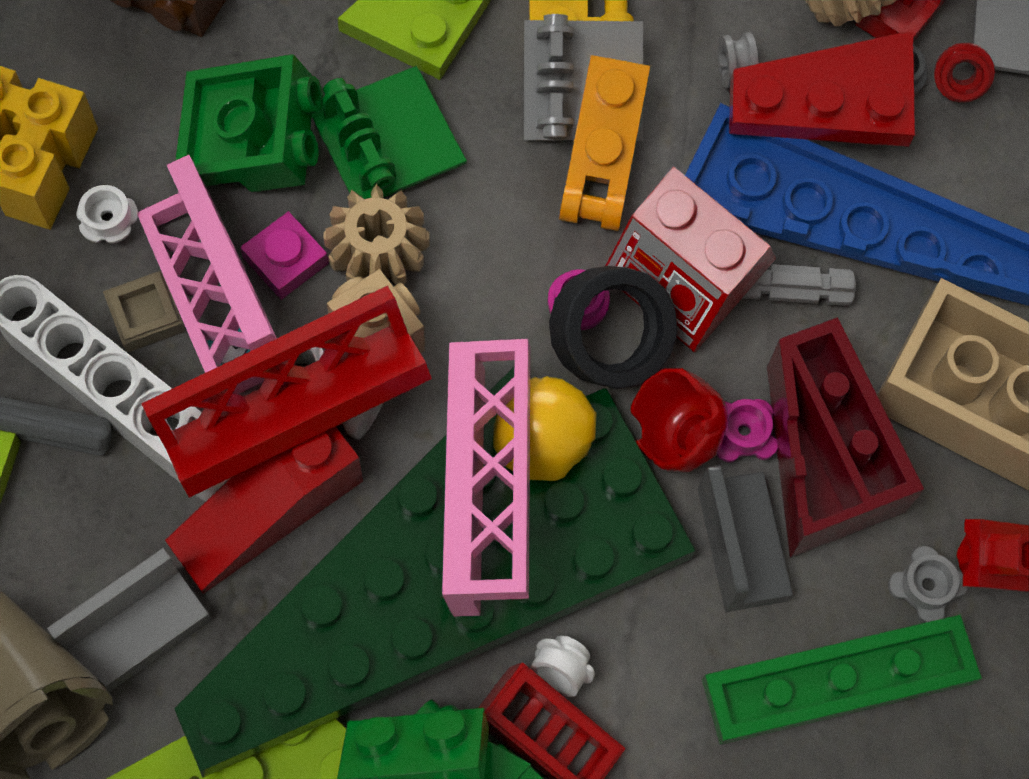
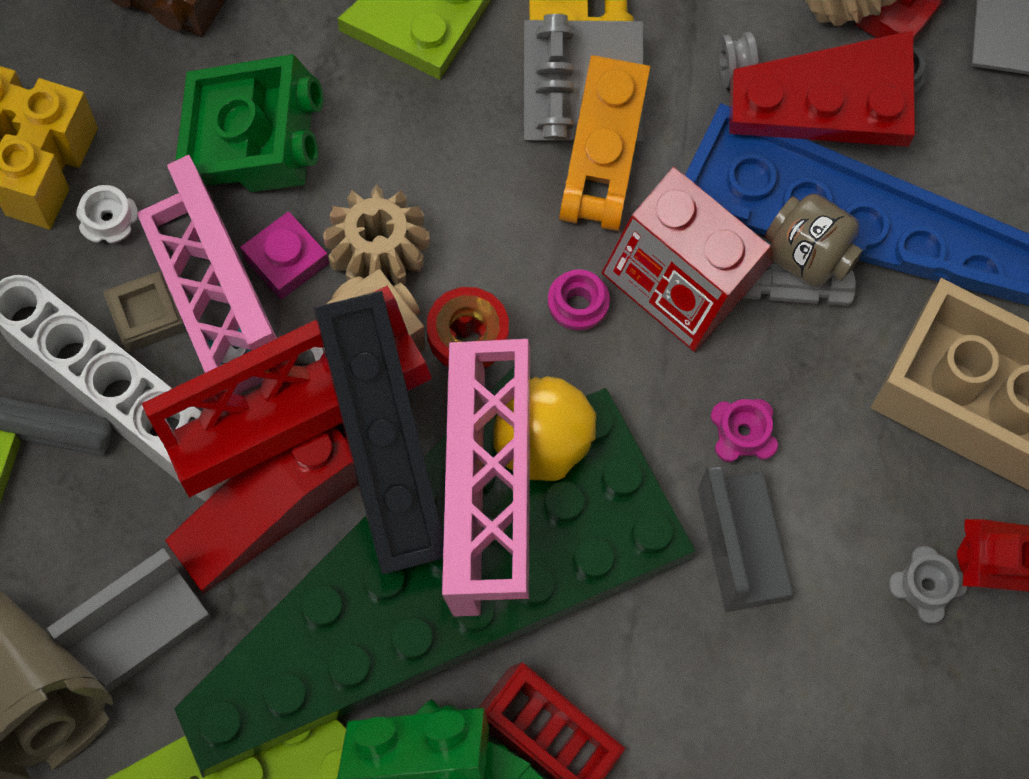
green hinge [311,66,467,199] -> none
white plate [530,636,595,697] -> none
black tyre [549,266,678,389] -> none
red hair [630,368,728,473] -> none
green plate [702,614,982,745] -> none
dark red wedge [767,317,924,558] -> none
red plate [934,43,995,103] -> none
none -> black plate [313,291,444,575]
none -> piece [427,287,509,369]
none -> dark tan head [765,193,864,287]

